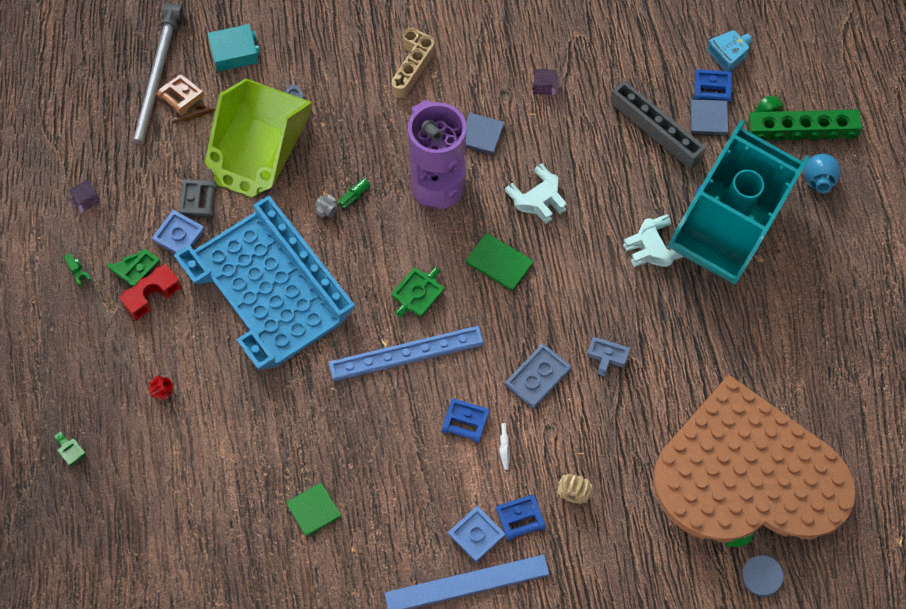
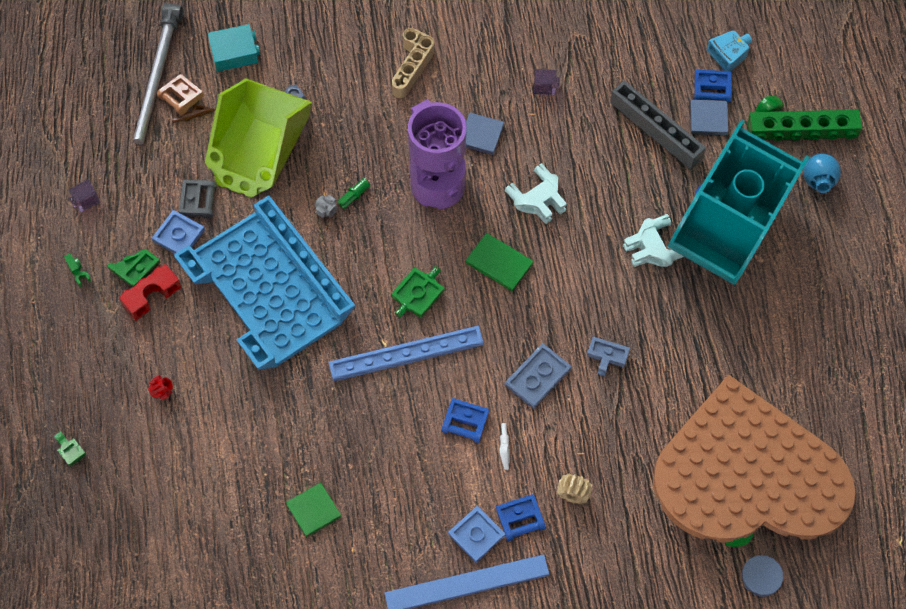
dark grey pin [421,120,443,142] -> none

